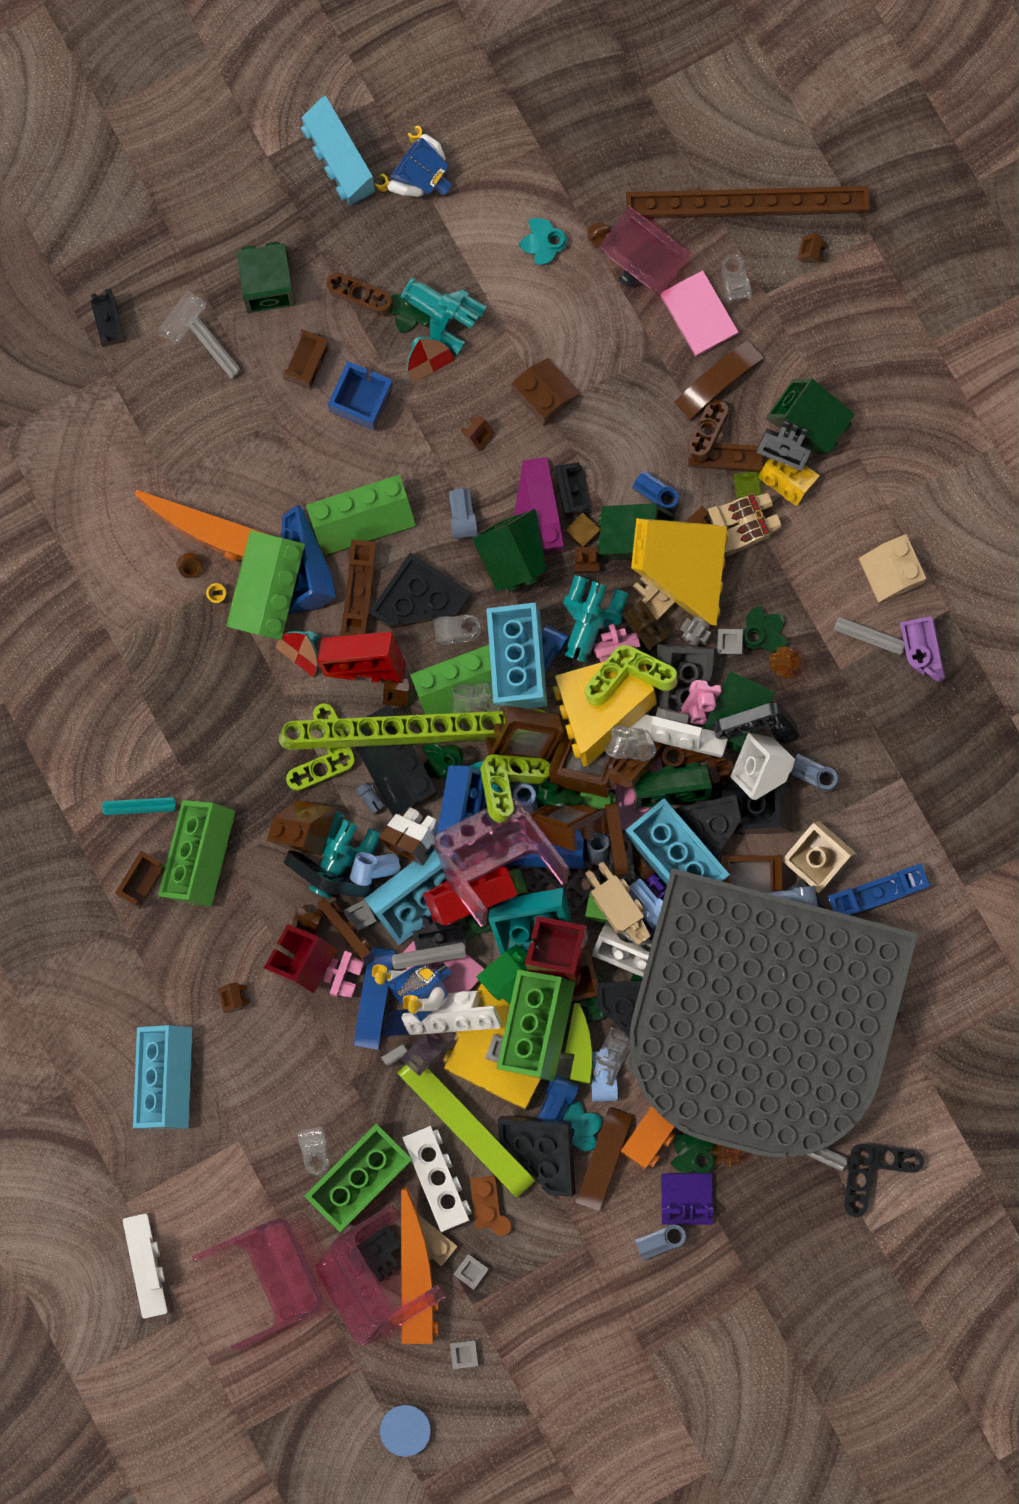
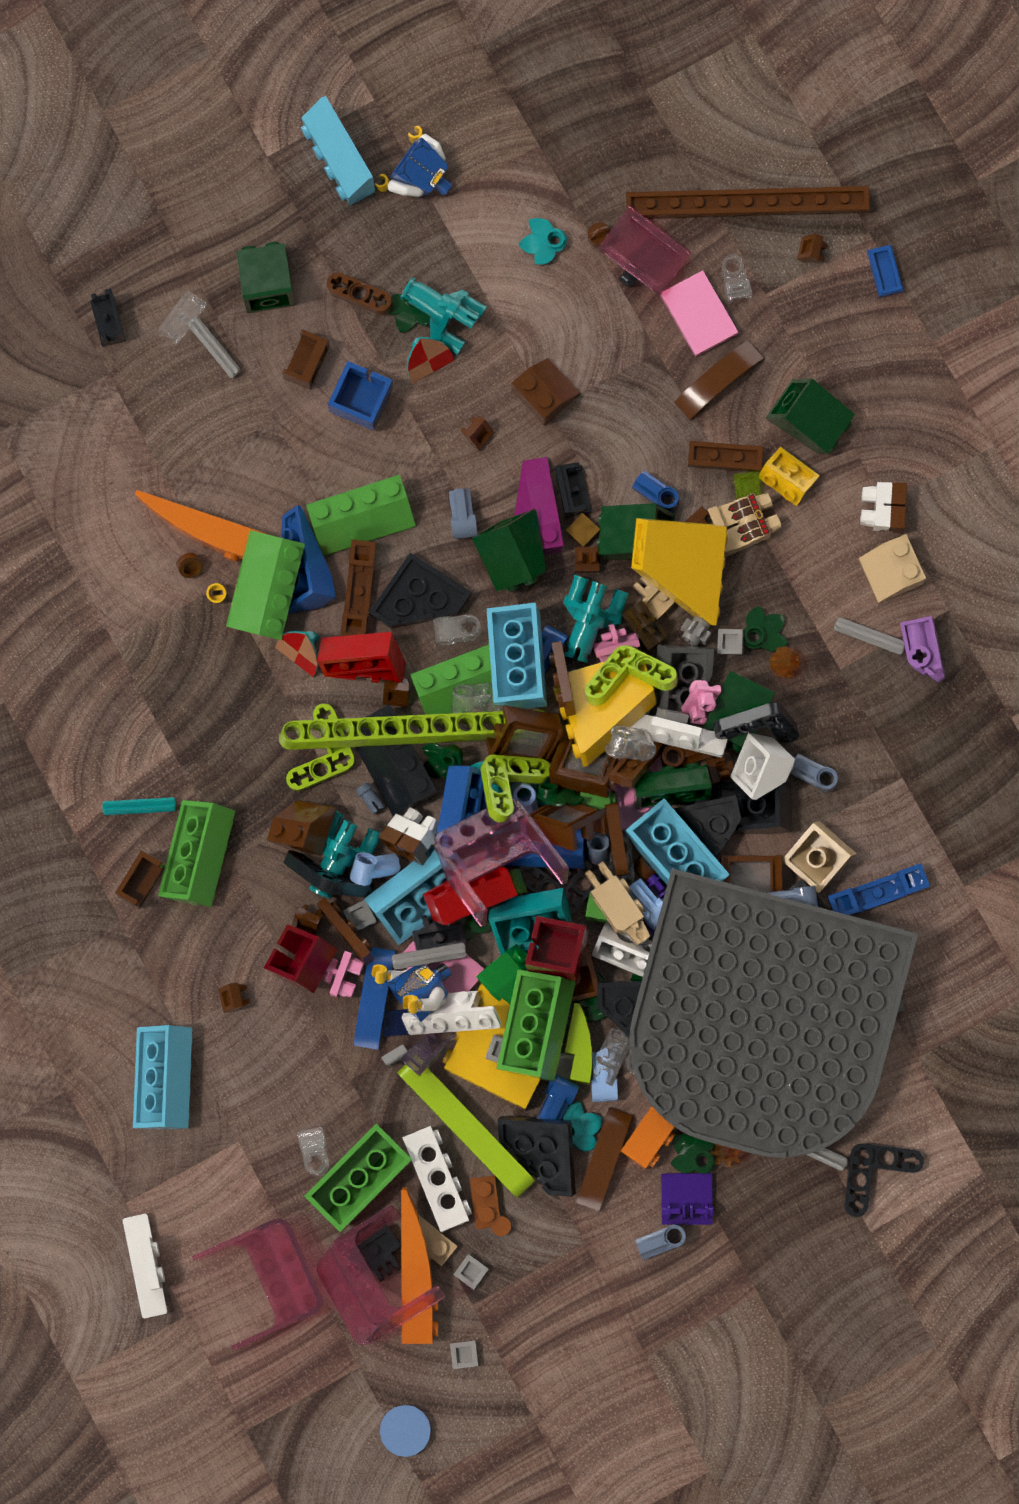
reddish brown beam [687,400,728,462] -> none
black hinge [756,420,812,471] -> none
none -> reddish brown plate [549,641,576,717]
none -> white hips [860,482,907,534]
none -> blue tile [867,245,903,298]

